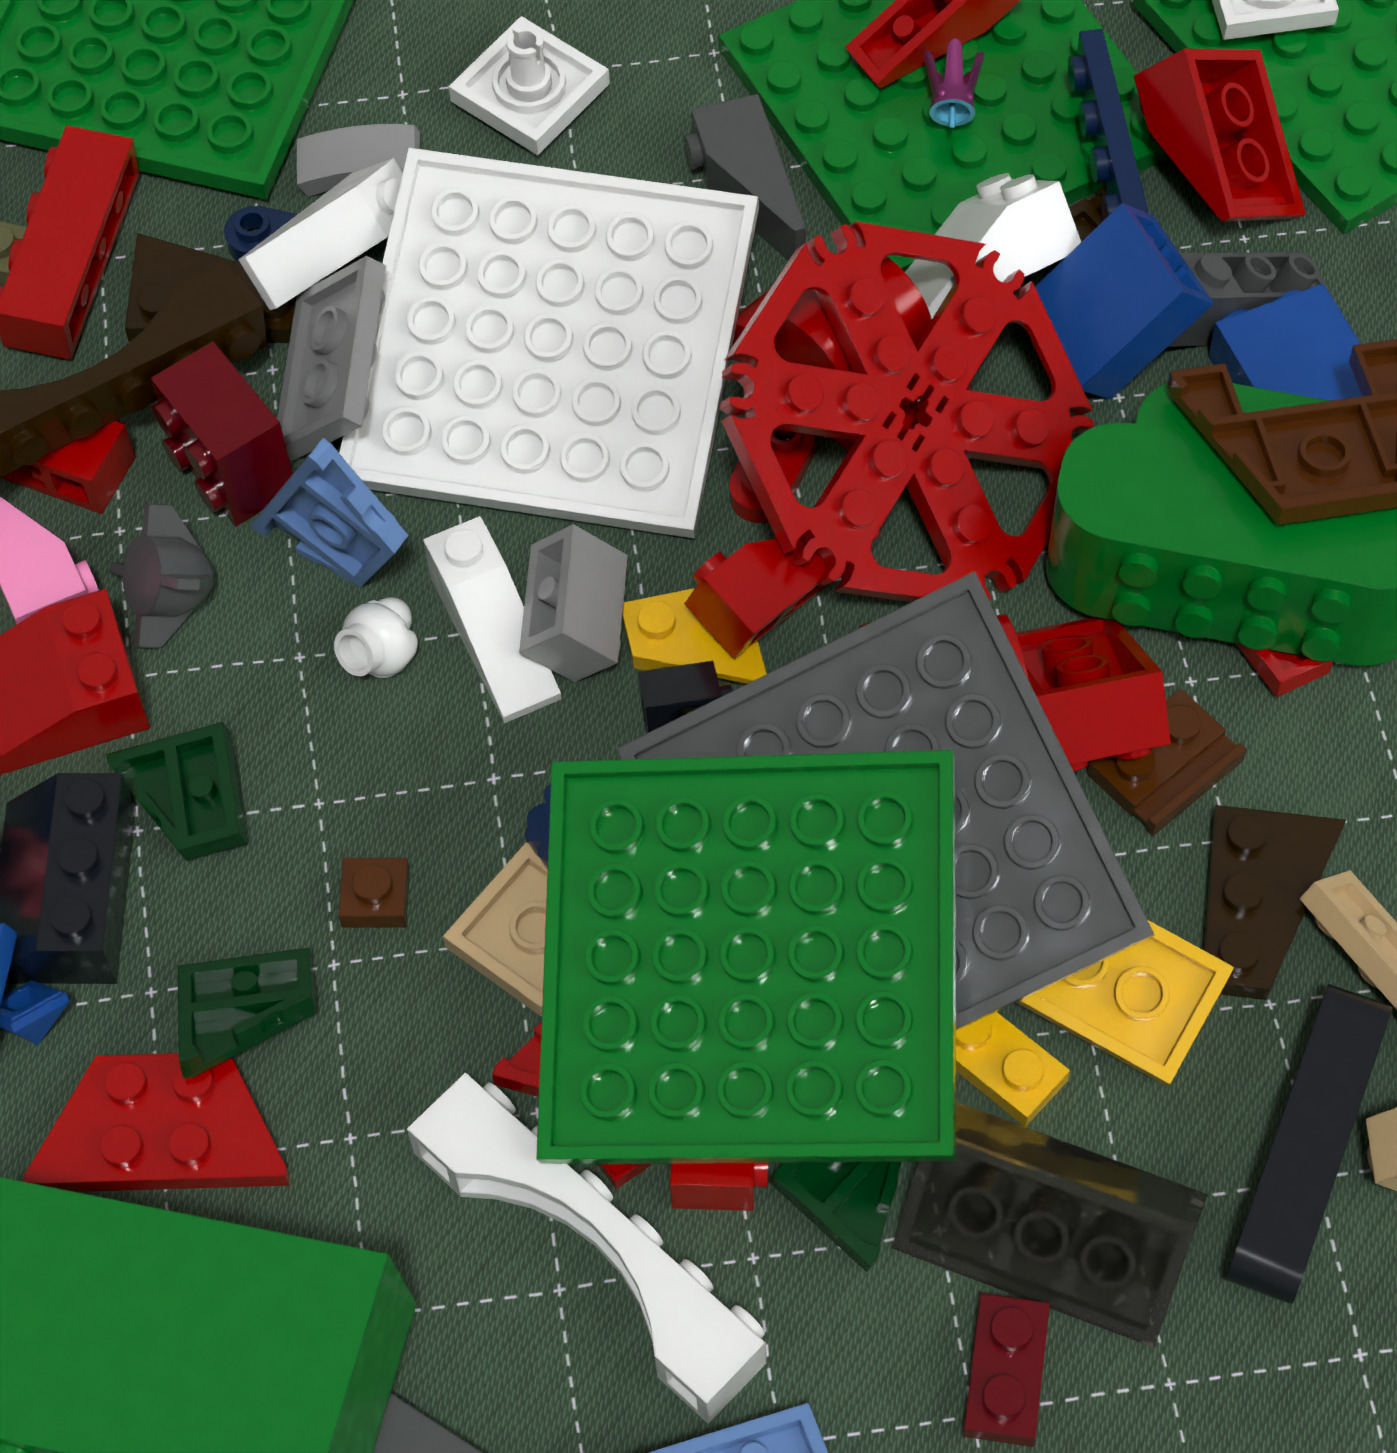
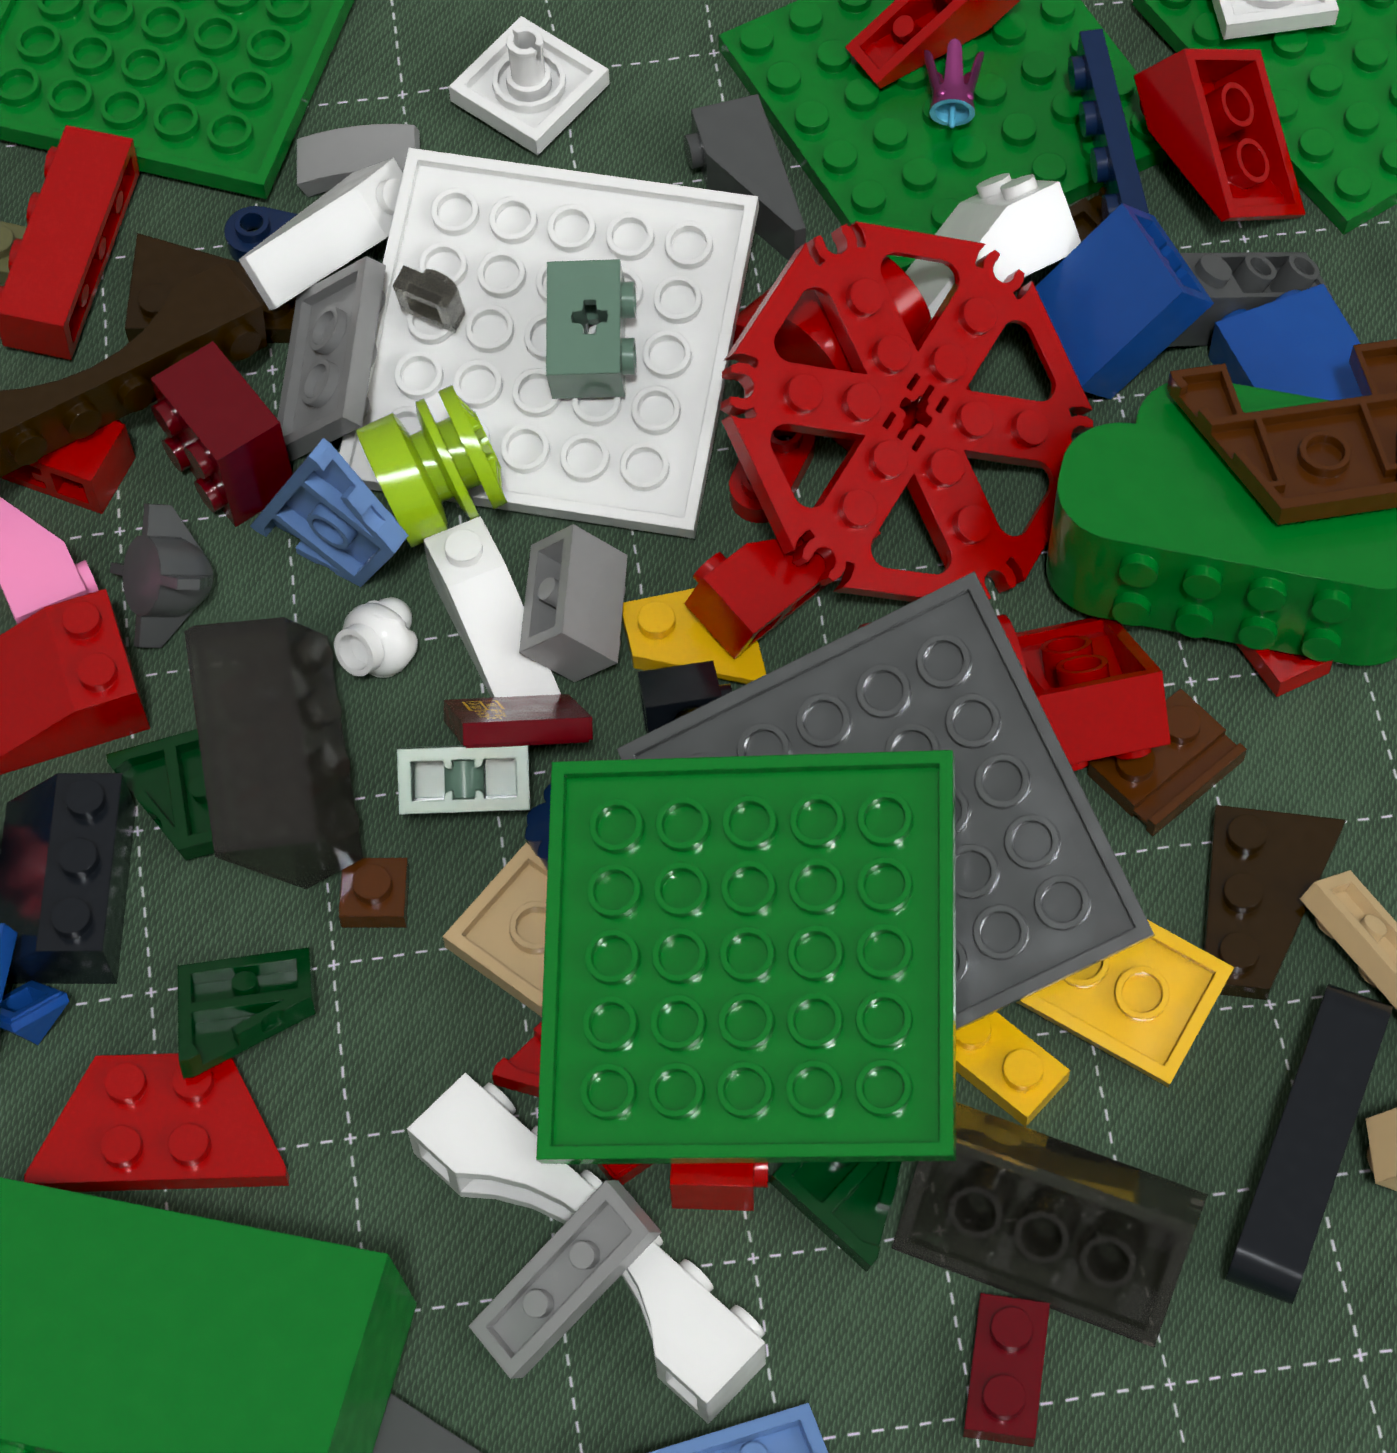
none -> clear smoke slope [184,617,363,889]
none -> lime wheel [356,385,508,548]
none -> clear smoke plate [393,265,466,333]
none -> brick [397,745,530,815]
none -> dark red tile [444,694,593,748]
none -> light grey plate [469,1180,662,1379]
none -> sand green brick [546,259,636,399]

